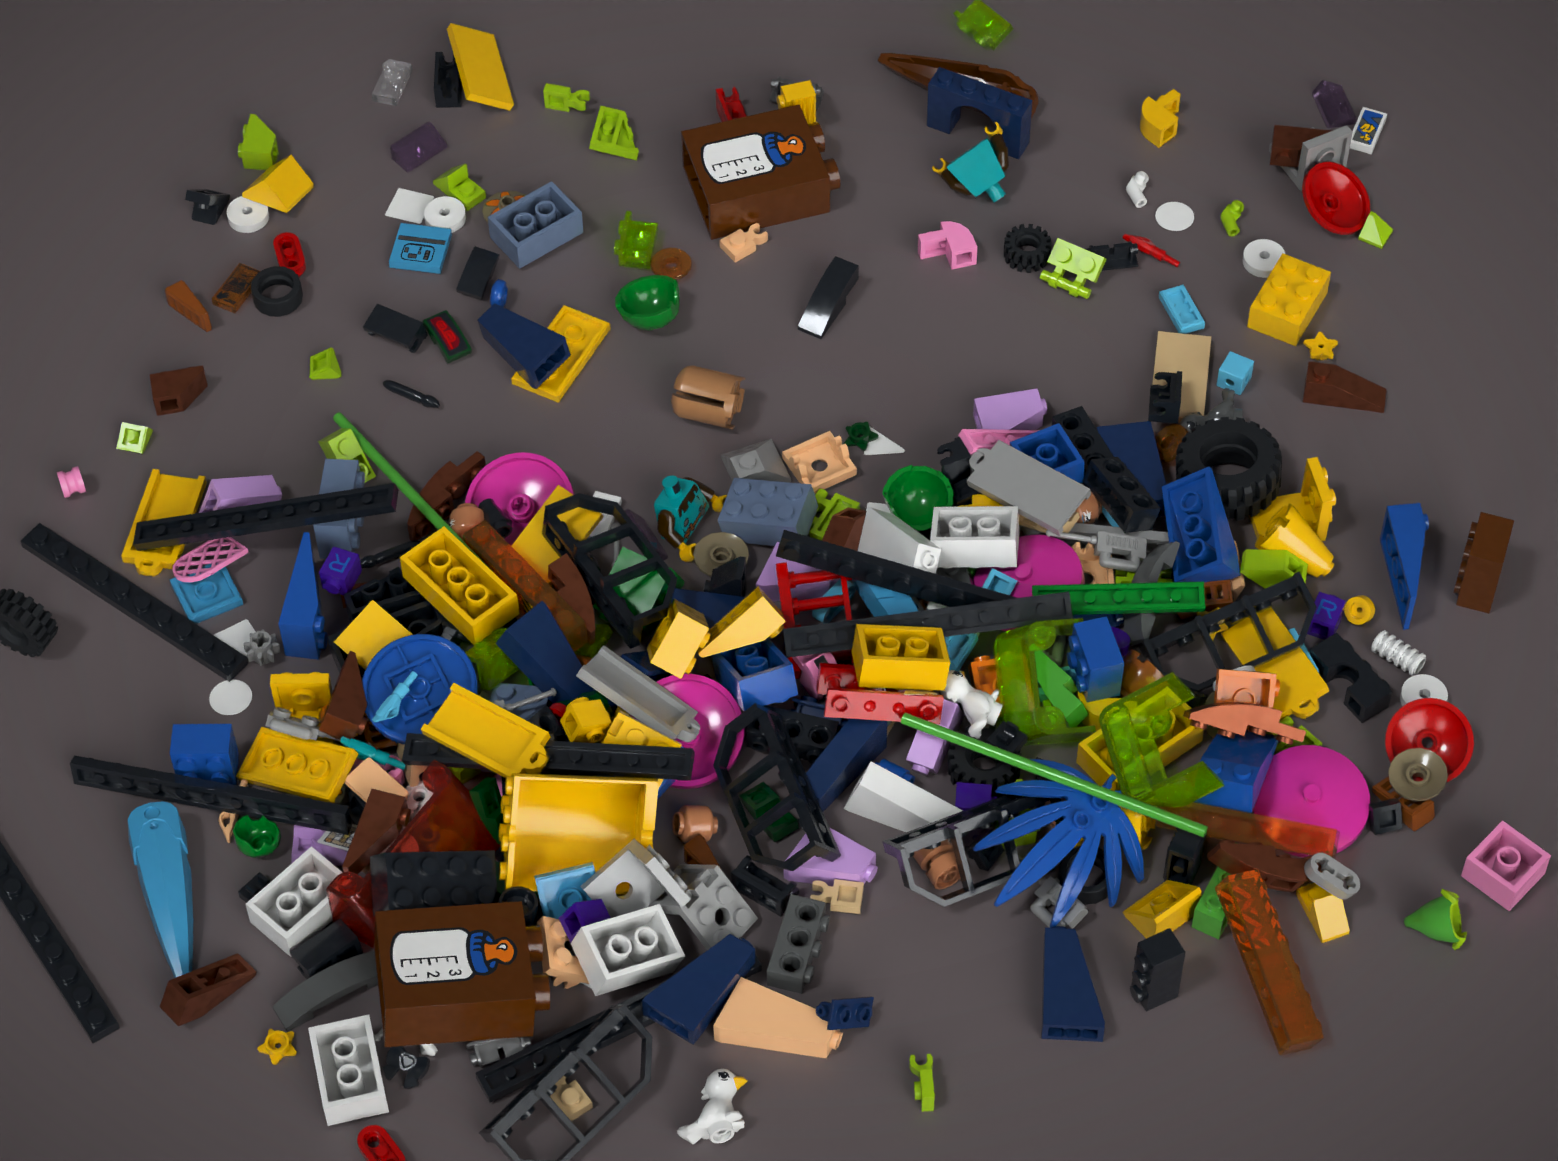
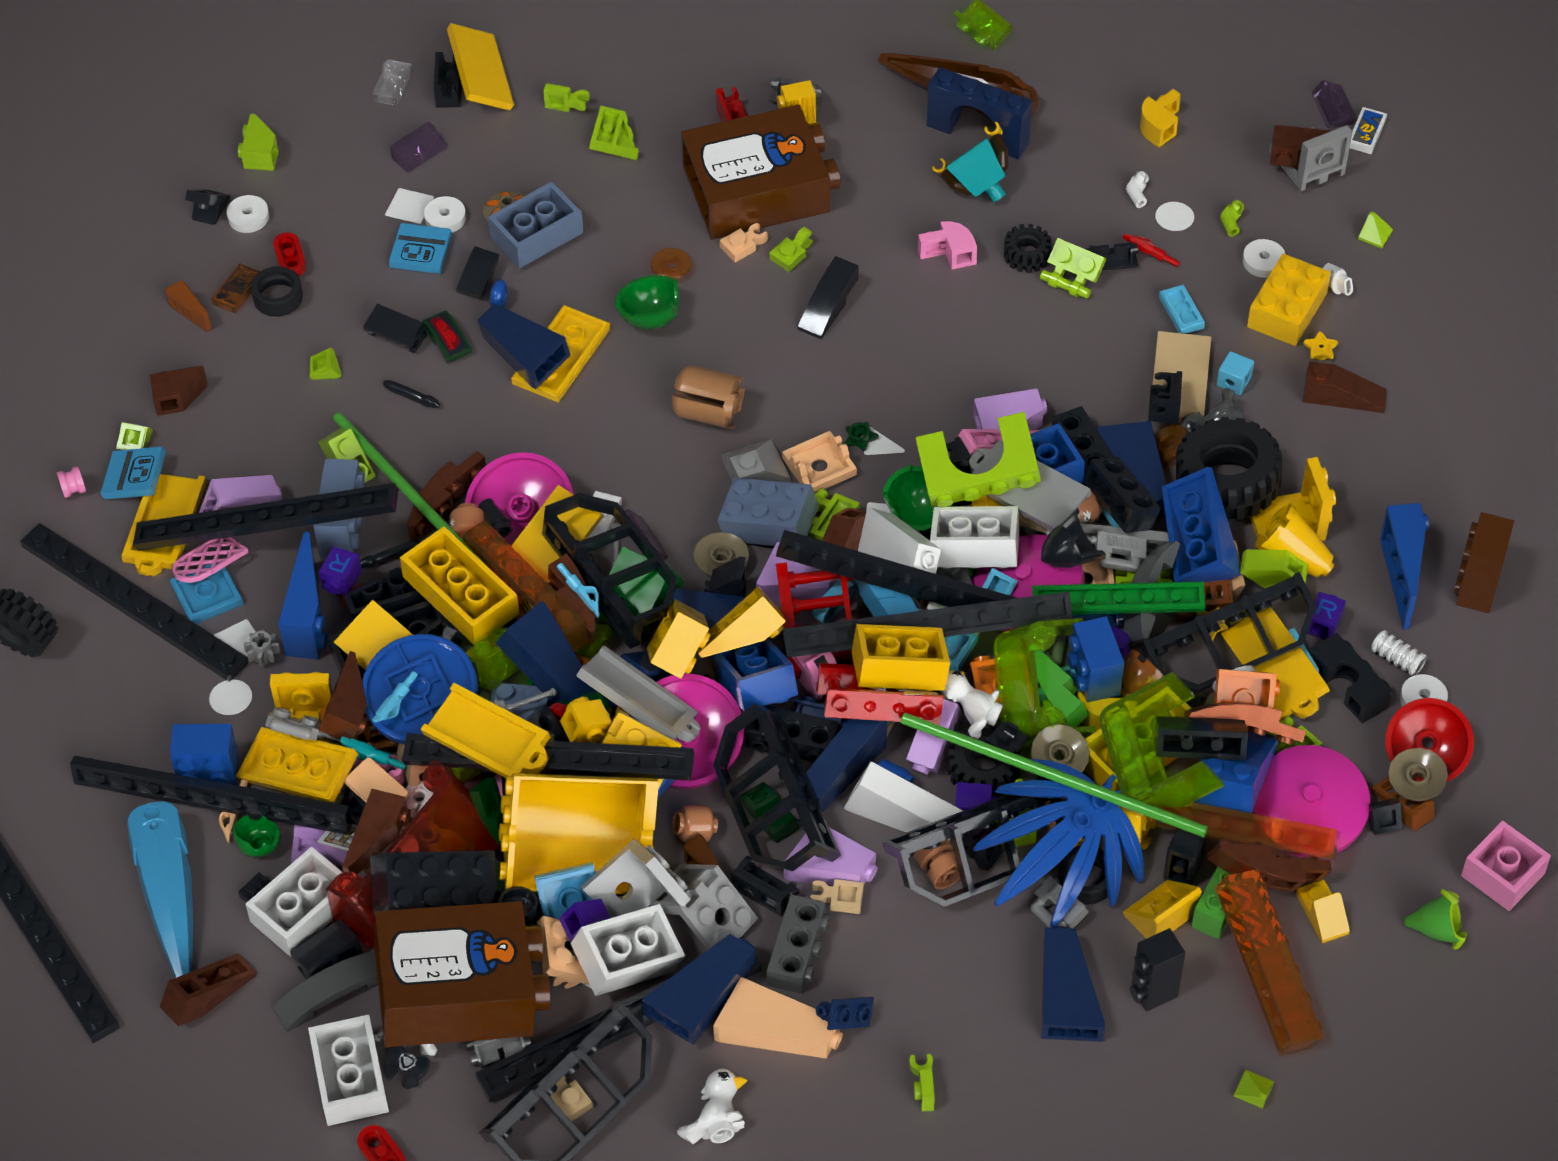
yellow slope [242,154,314,213] -> none
yellow plate [257,1029,297,1065] -> none
lime slope [433,164,486,211] -> none
clear neon green bracket [614,211,658,269] -> none
torso [654,475,727,562] -> none
red dish [1302,162,1370,235] -> none
light grey beam [1304,853,1360,900] -> none
yellow tile [1344,595,1375,625] -> none
none -> dark azure tile [100,447,166,499]
none -> medium azure hand [557,563,599,618]
none -> lime plate [769,227,813,272]
none -> lime arch [916,412,1041,508]
none -> dark tan dish [1031,724,1090,773]
none -> black helmet [1041,507,1106,568]
none -> black brick [1154,716,1248,761]
none -> lime slope [1234,1070,1274,1109]
none -> white piece [1322,263,1353,296]

